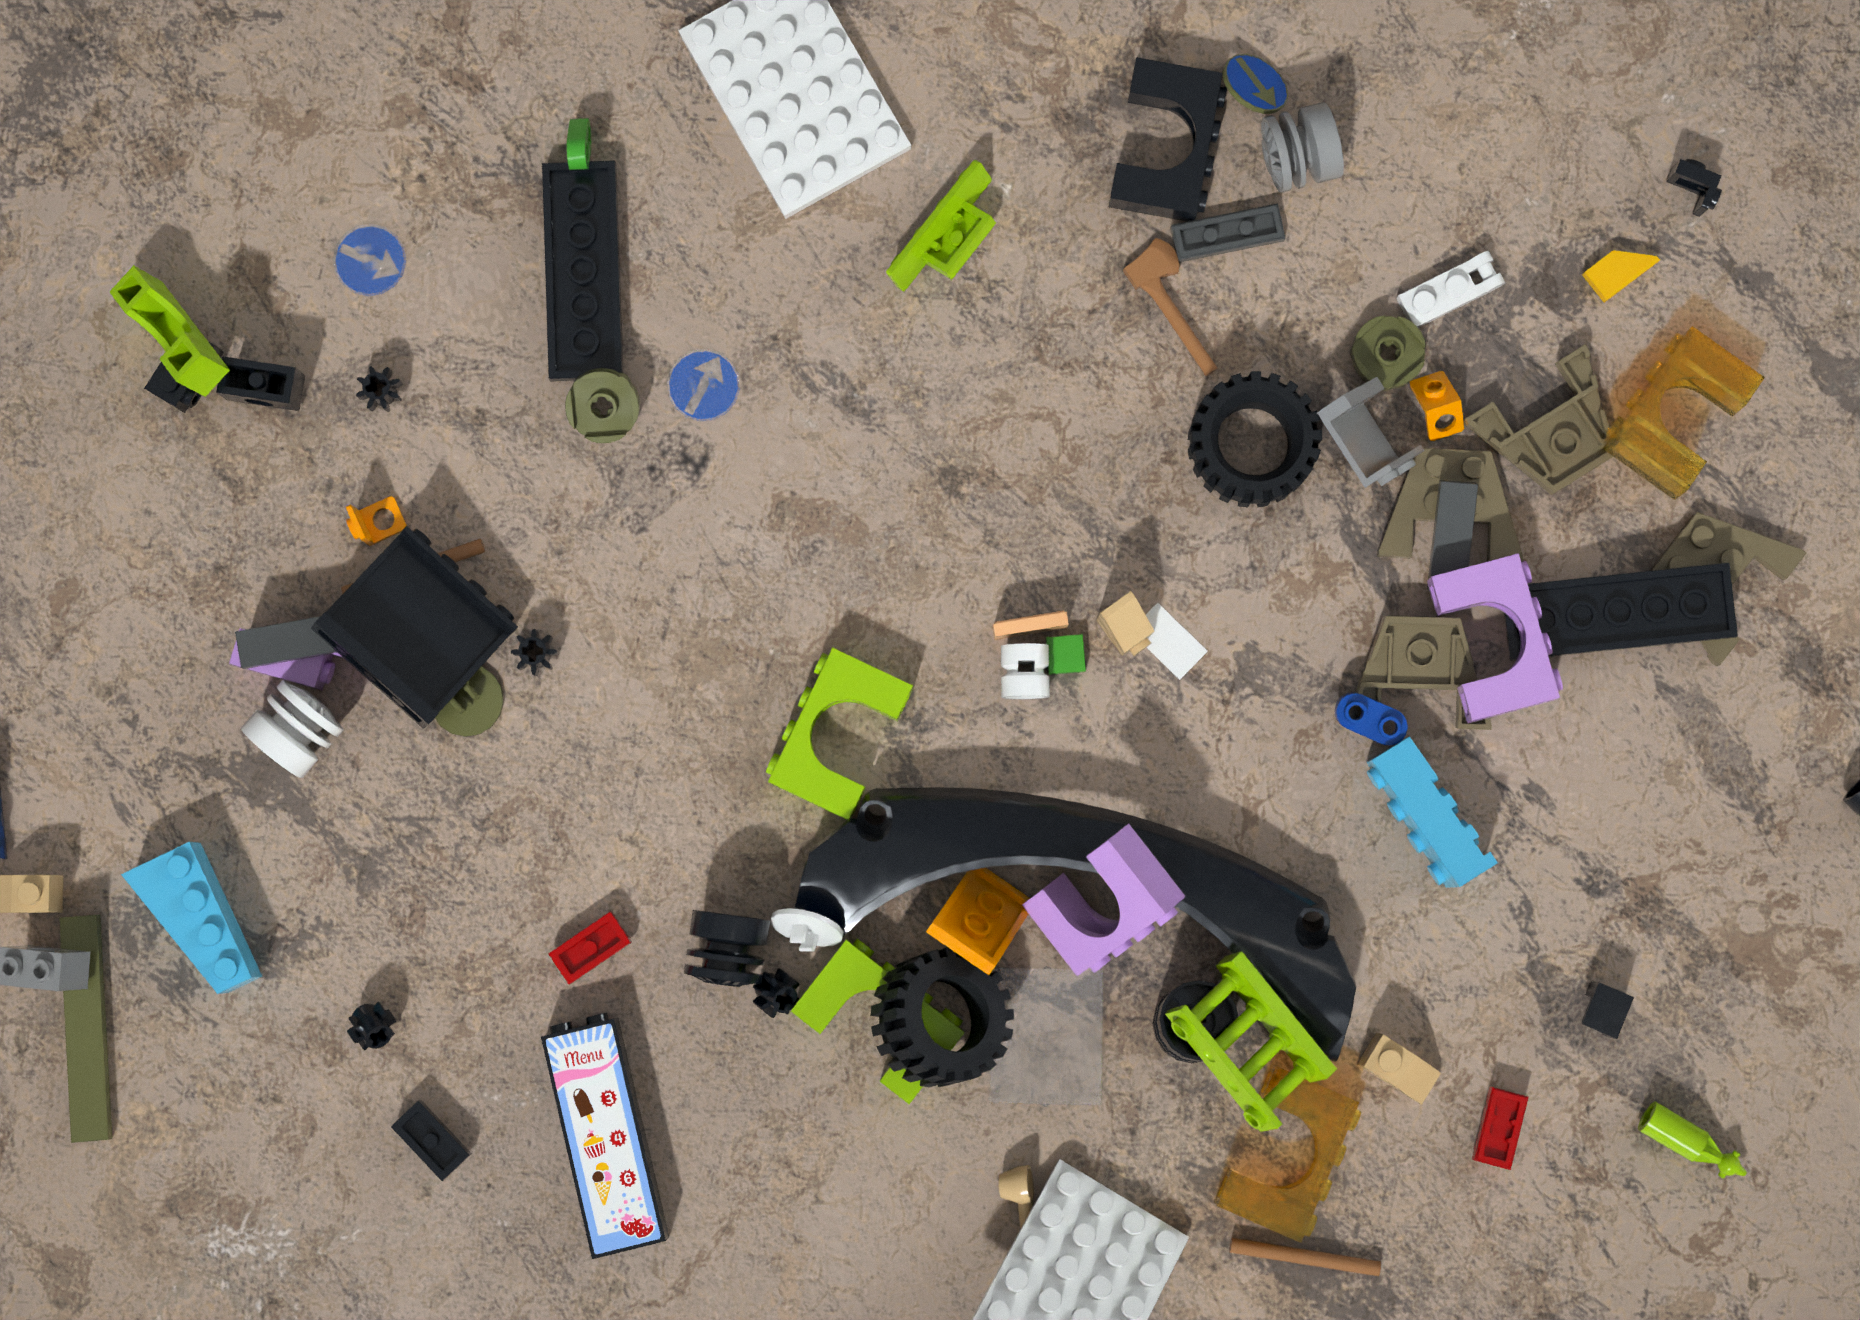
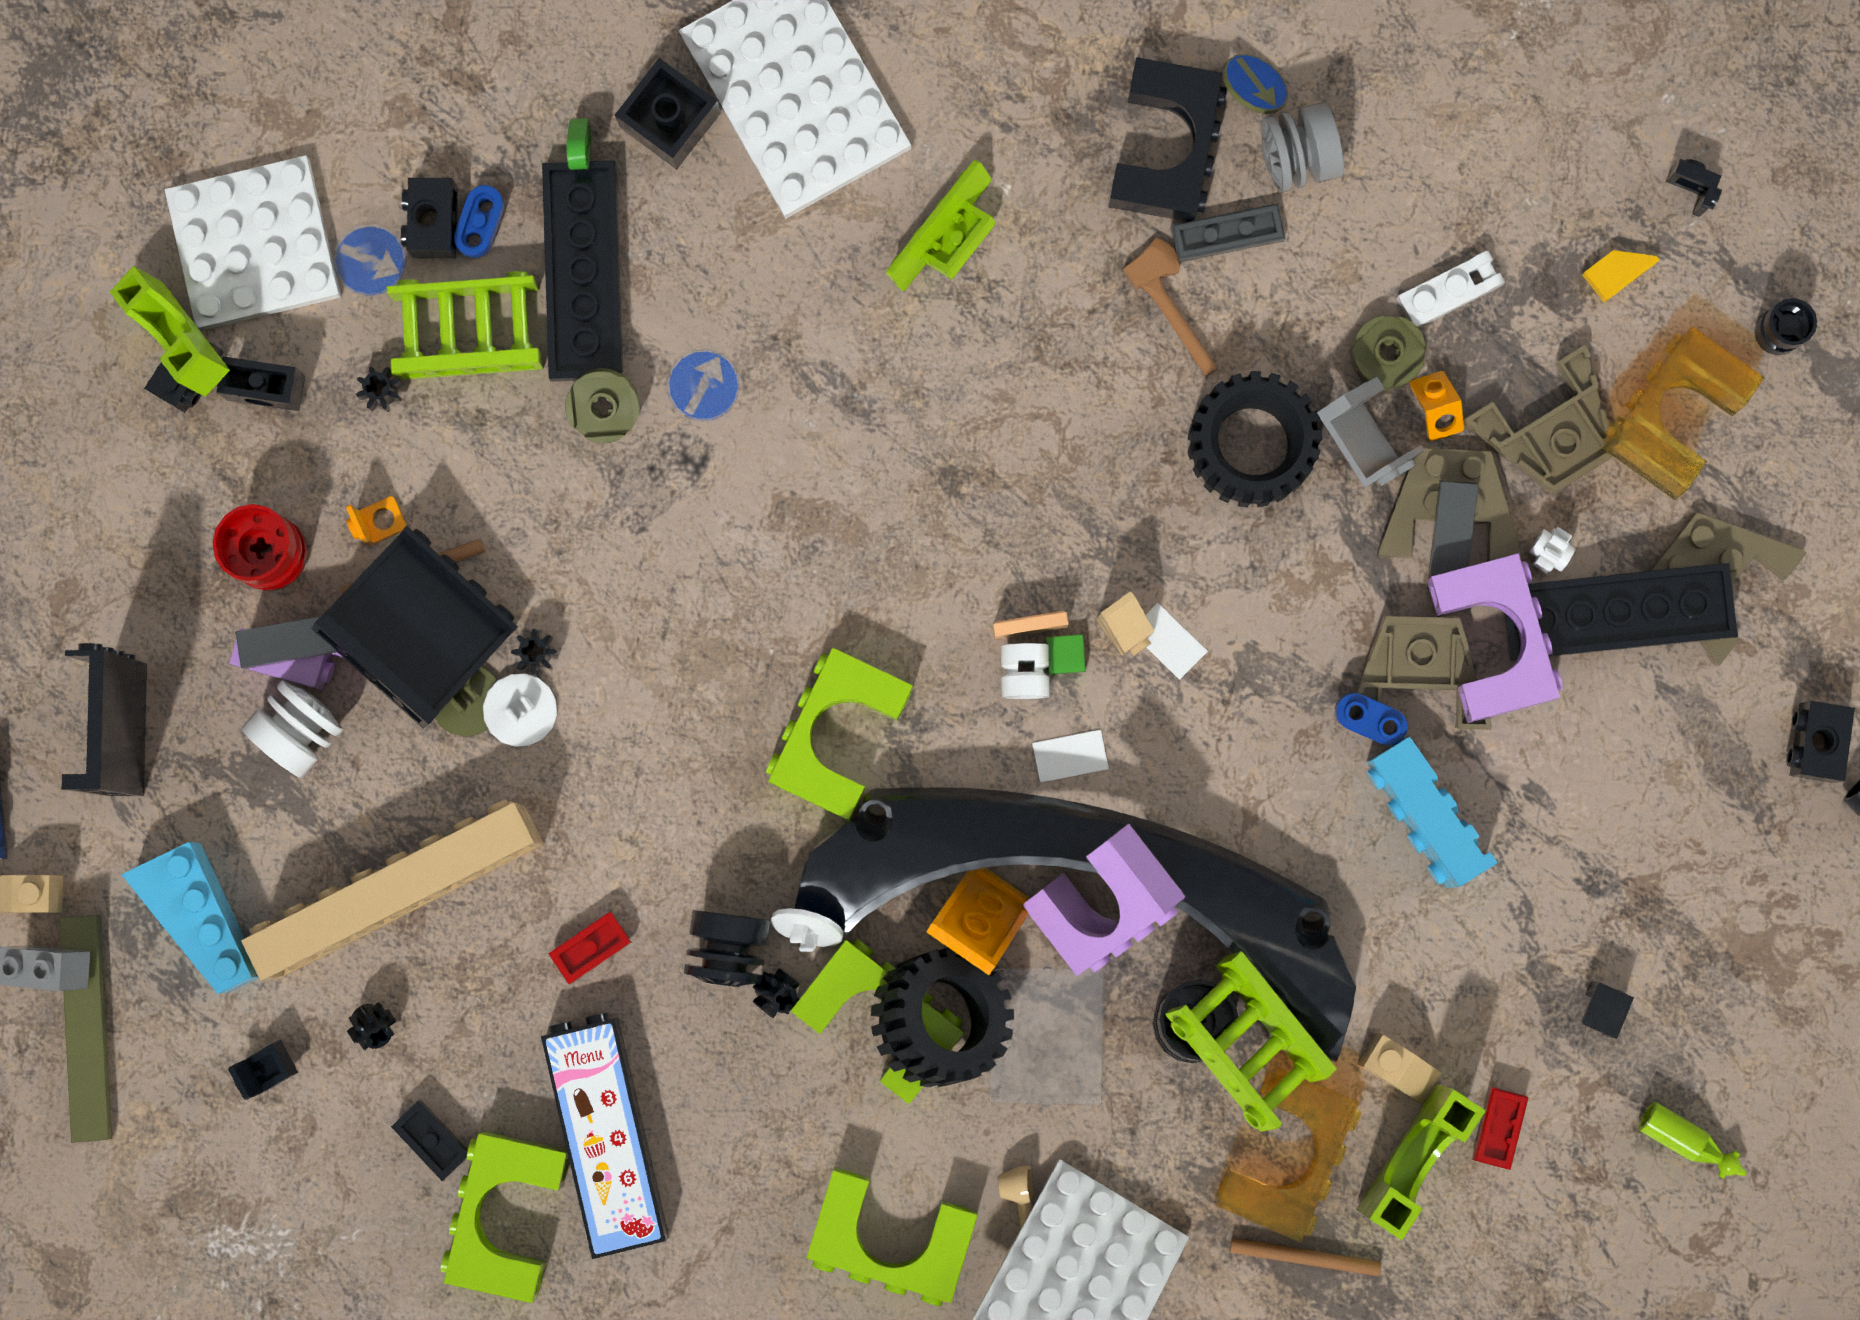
none -> black panel [61,643,147,796]
none -> white plate [164,155,341,331]
none -> red wheel [212,504,308,592]
none -> black bracket [228,1040,298,1100]
none -> tan brick [241,800,544,981]
none -> lime fence [386,271,544,380]
none -> black brick [401,178,458,259]
none -> lime arch [440,1131,569,1303]
none -> blue plate [454,185,505,258]
none -> white piece [483,674,557,747]
none -> black brick [615,58,721,170]
none -> lime arch [806,1167,978,1306]
none -> white sticker [1032,730,1109,783]
none -> lime arch [1356,1084,1486,1241]
none -> white gear [1529,526,1576,574]
none -> black wheel [1754,298,1817,356]
none -> black brick [1786,701,1855,783]

